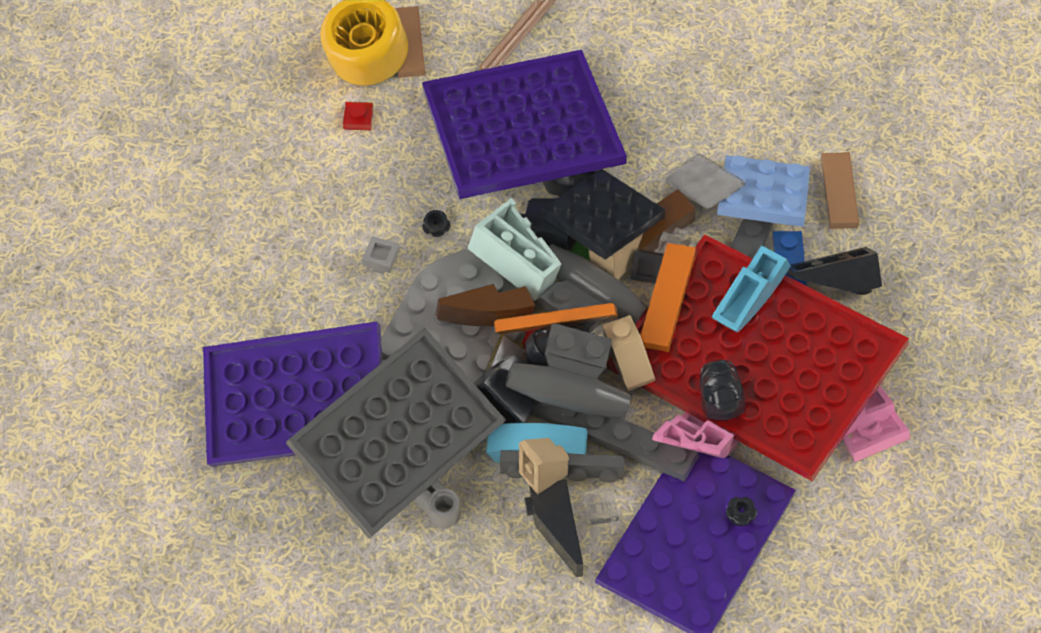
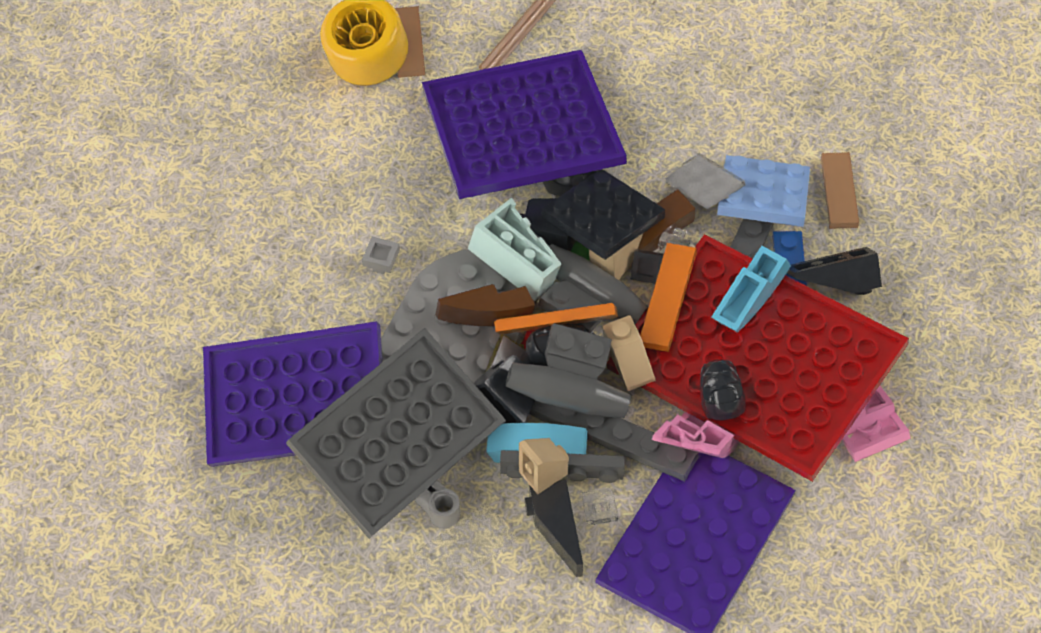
red plate [343,102,374,131] -> none
black plate [422,210,450,237] -> none
black plate [726,497,757,527] -> none

